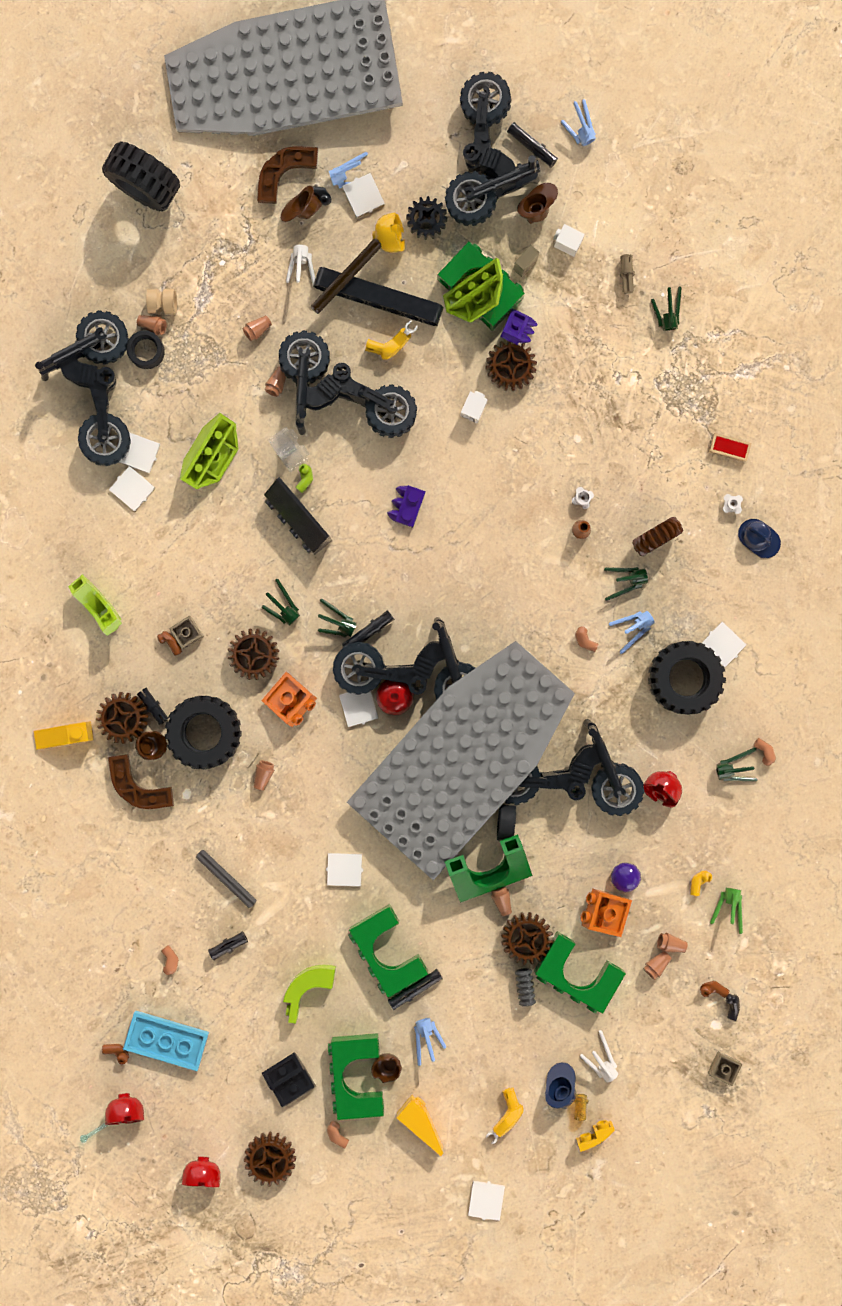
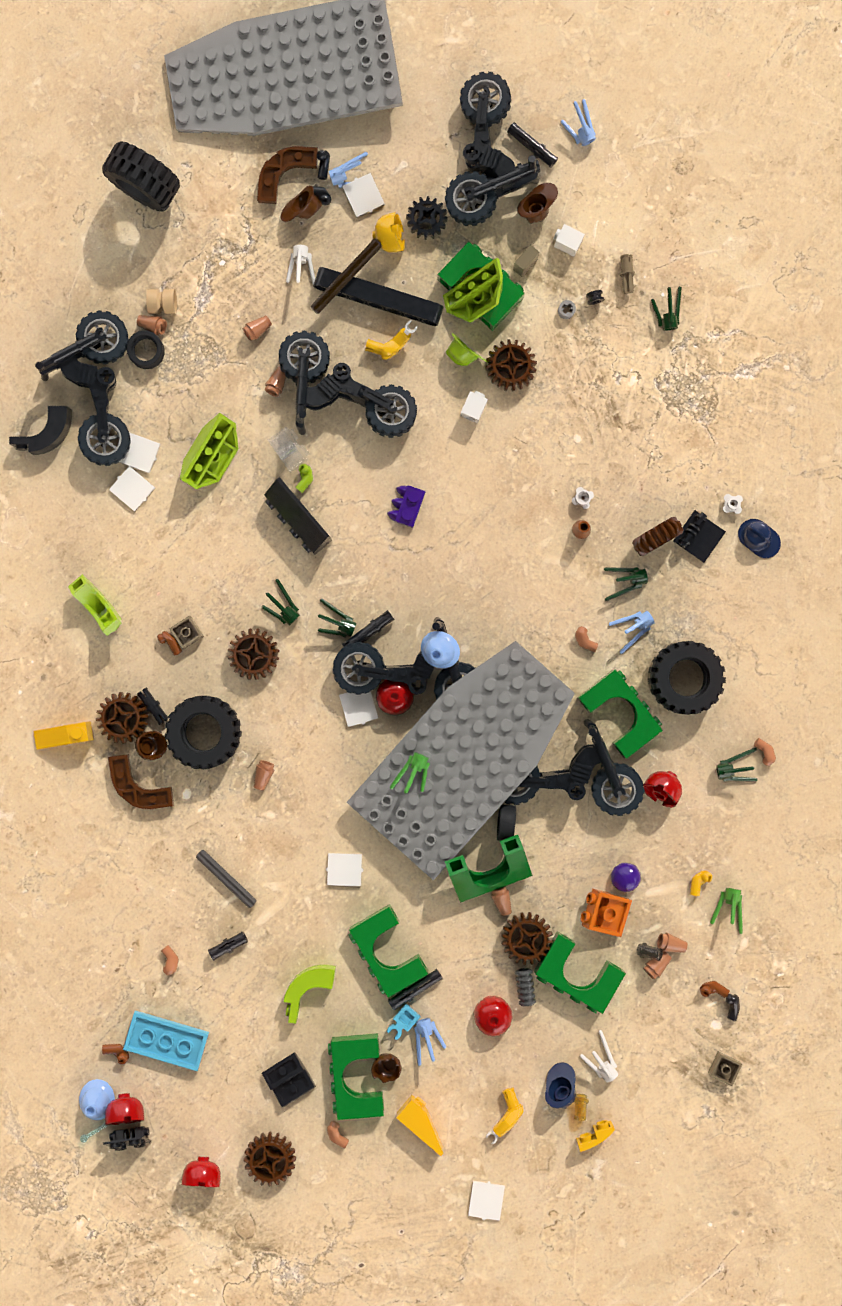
orange plate [261,672,317,727] -> none
dark purple plate [500,309,538,345] -> none
white piece [702,622,747,667] -> none
tile [709,433,752,462] -> none
none -> black arch [9,406,72,455]
none -> light blue hat [79,1079,115,1120]
none -> black hinge [103,1126,151,1151]
none -> black arm [317,150,330,180]
none -> medium azure plate [387,1003,420,1040]
none -> bright green plant [390,752,430,793]
none -> light blue hat [421,631,460,668]
none -> lime piece [446,333,488,366]
none -> red cylinder [474,996,512,1037]
none -> light grey bush [558,300,576,319]
none -> green arch [577,669,663,759]
none -> black bush [586,290,605,305]
none -> clear smoke pin [637,943,663,961]
none -> black hinge [673,510,726,563]

